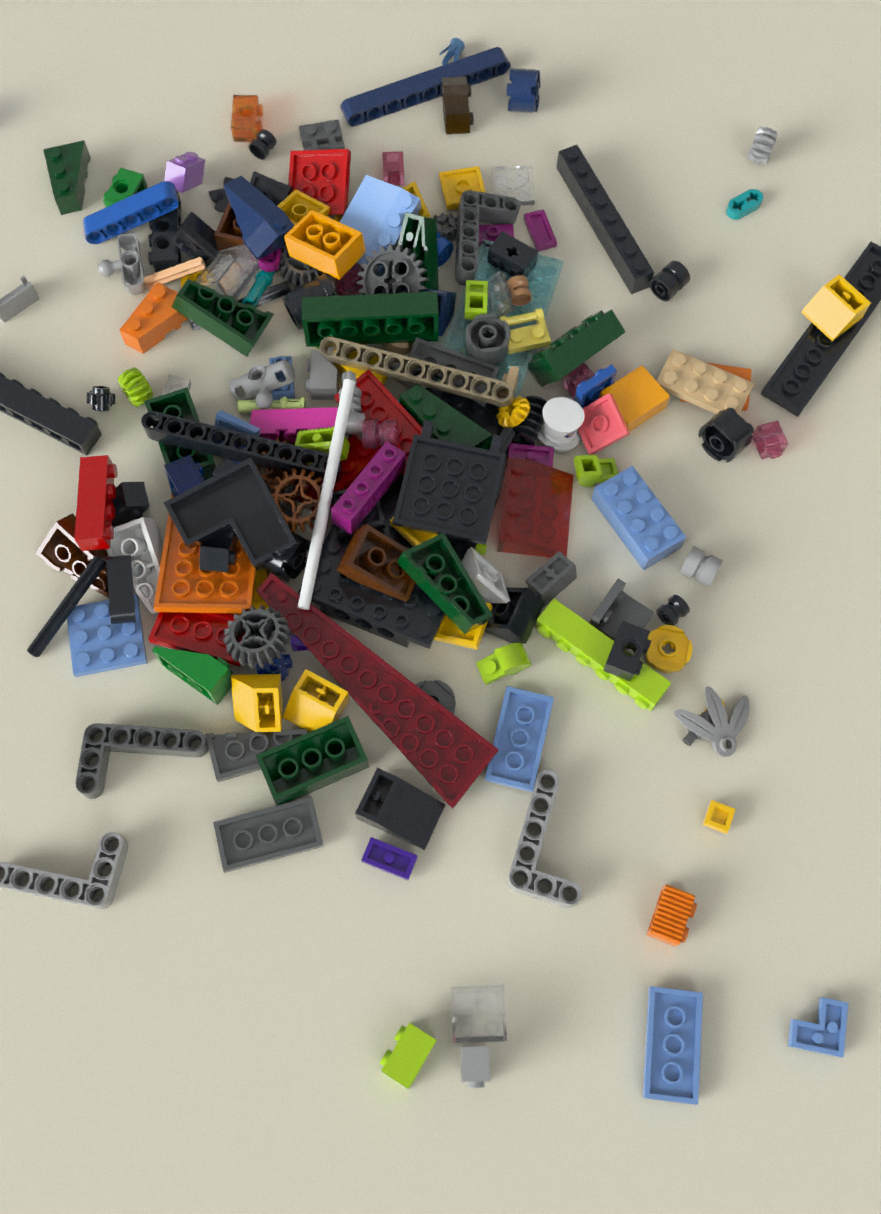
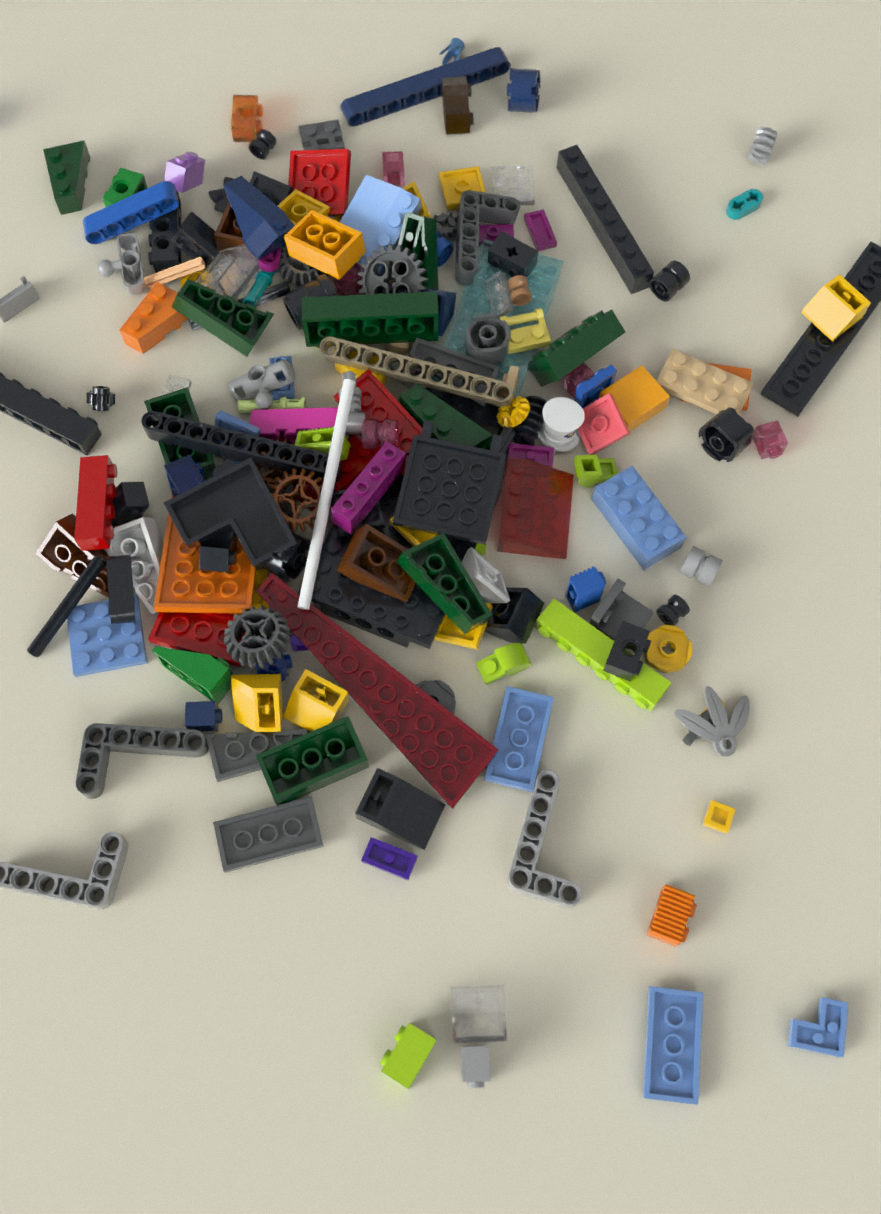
lime gear [118,367,153,407] -> none
light grey slope [306,350,339,400] -> none
lime brick [464,280,488,321] -> none
dark grey hinge [525,551,577,607] -> none
none -> dark blue brick [185,701,223,732]
none -> blue brick [565,566,606,612]

